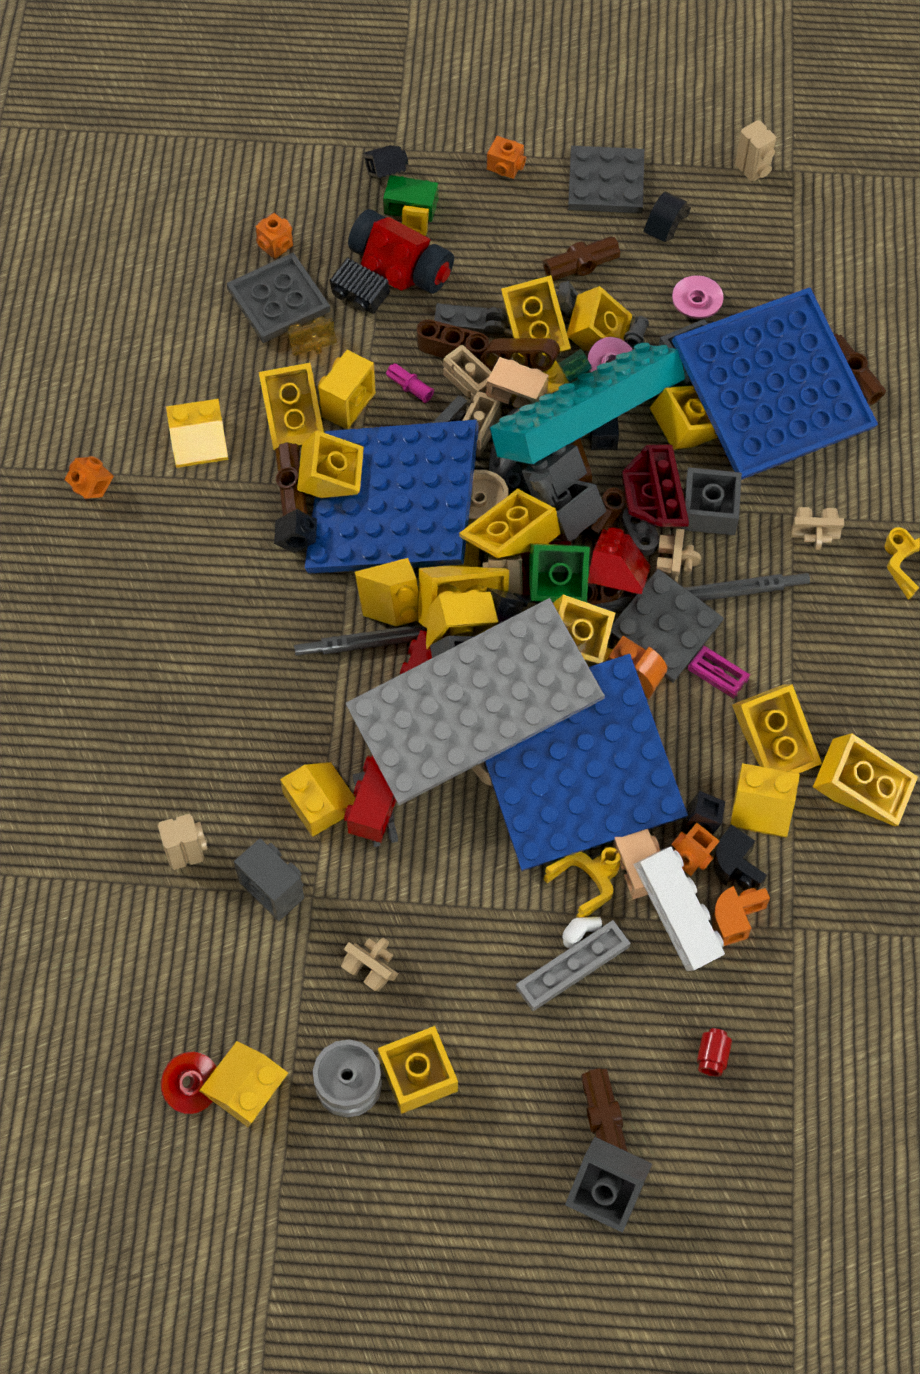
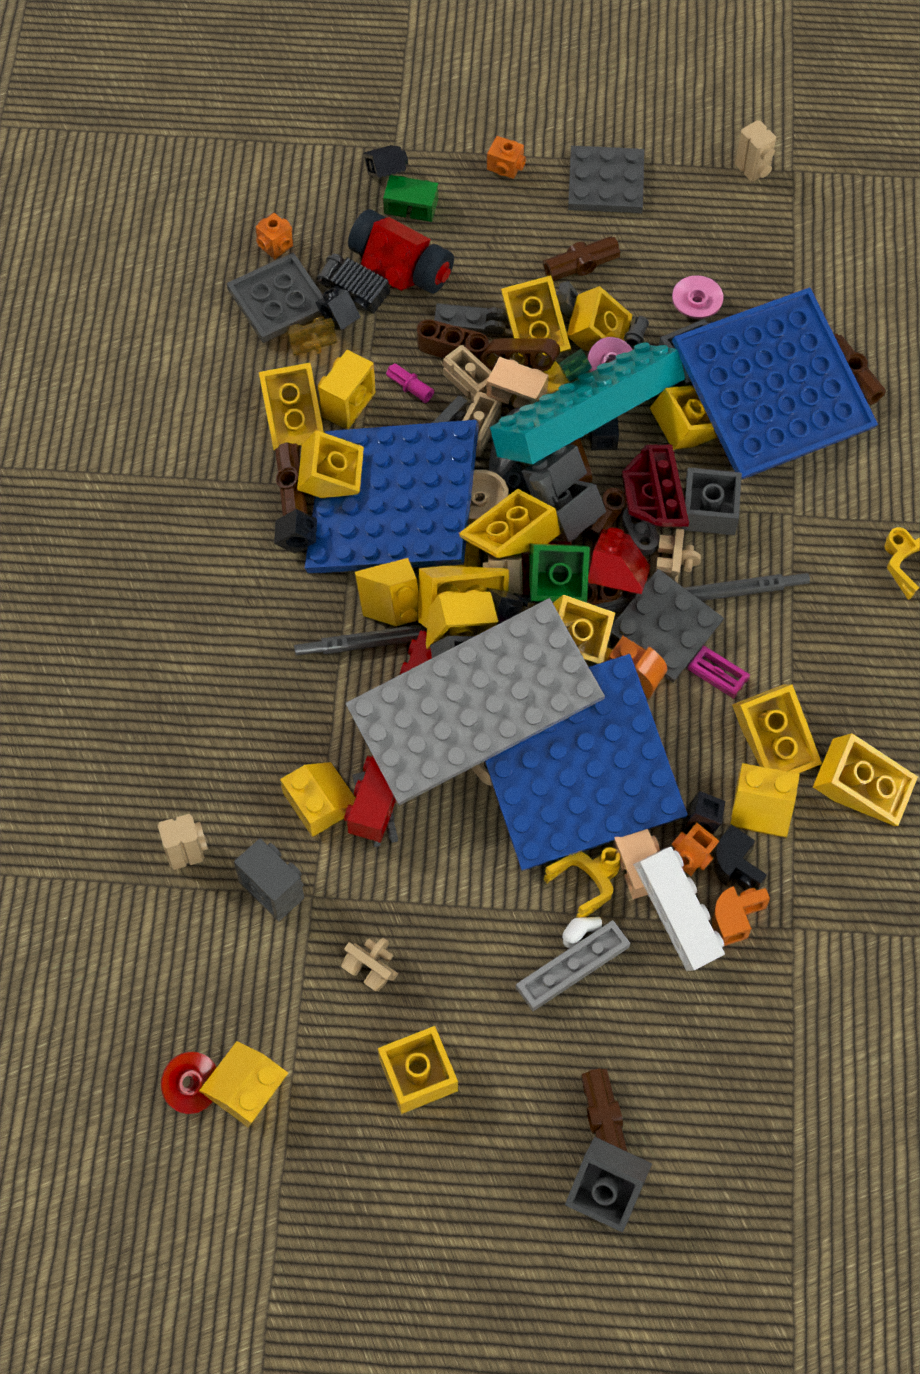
orange brick [64,456,114,499] -> none
yellow slope [166,399,229,468] -> none
light grey wheel [313,1040,382,1117] -> none
yellow plate [402,205,429,236] -> none
black brick [643,191,691,242] -> none
red brick [697,1028,732,1077] -> none
tan hips [791,507,844,550] -> none
none -> black brick [316,288,361,330]
none -> dark grey pin [317,253,344,287]

